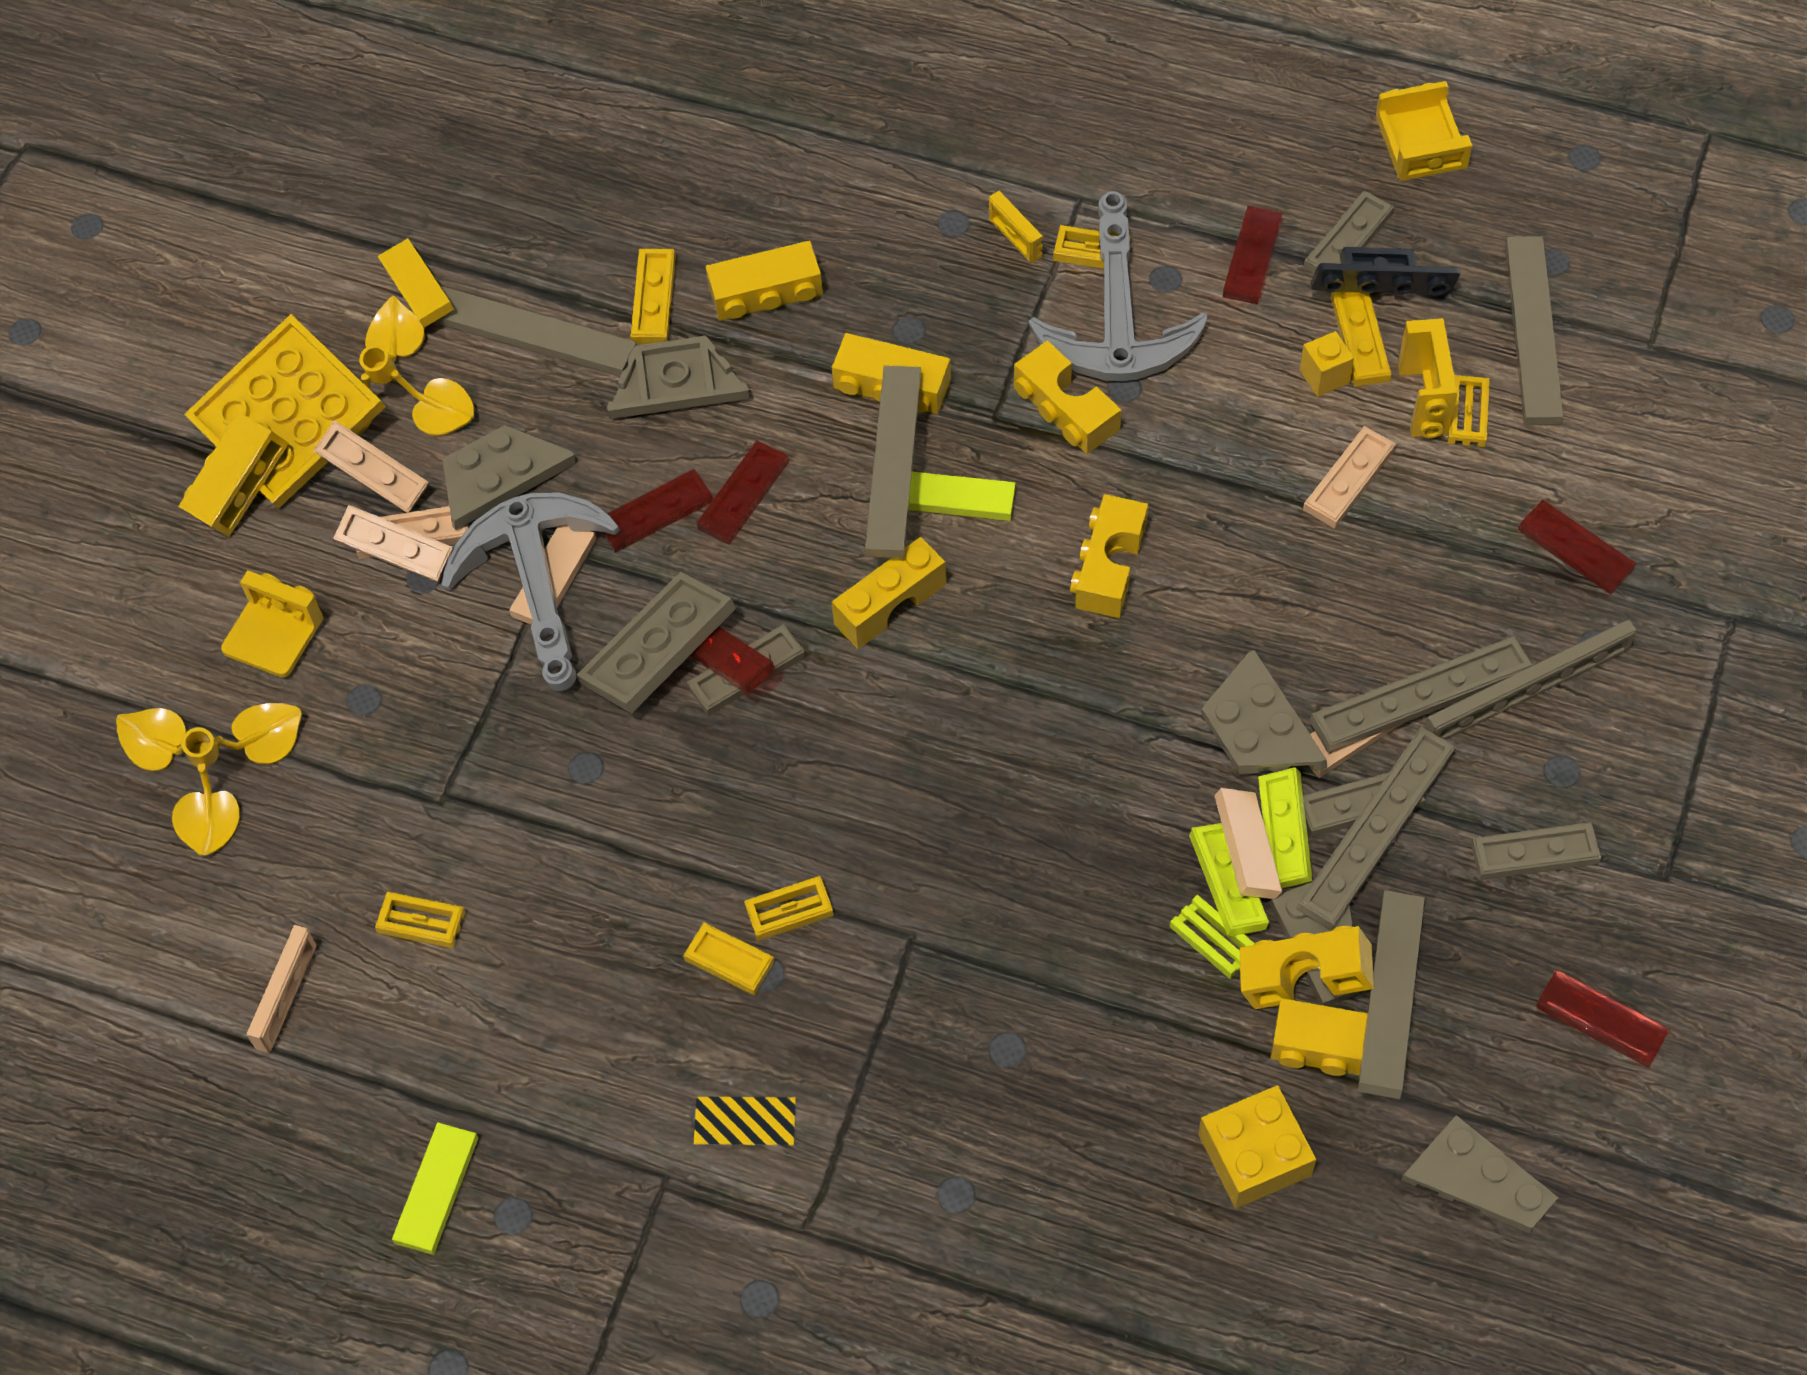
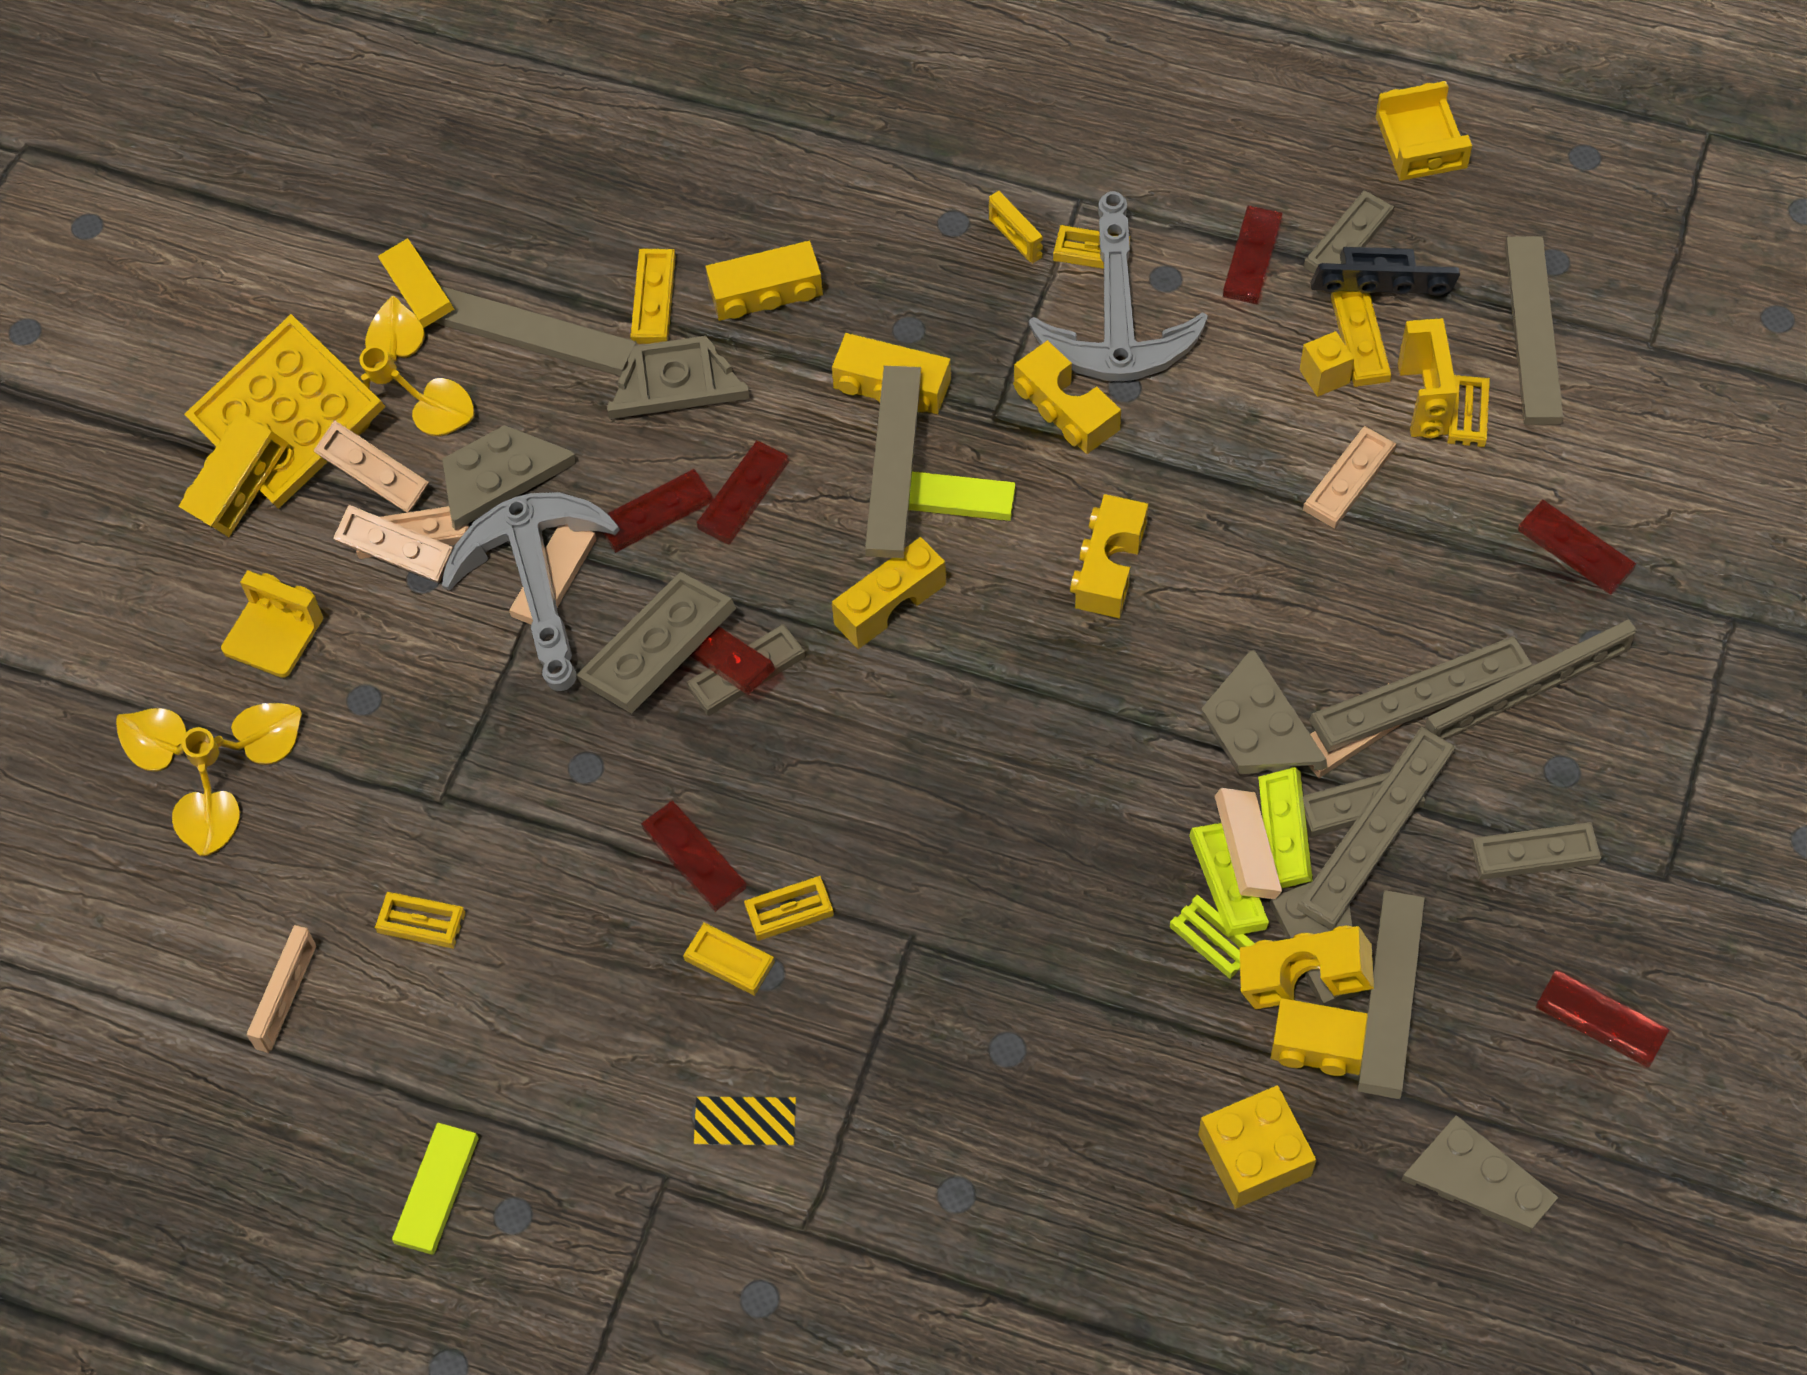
none -> clear red tile [641,800,746,912]

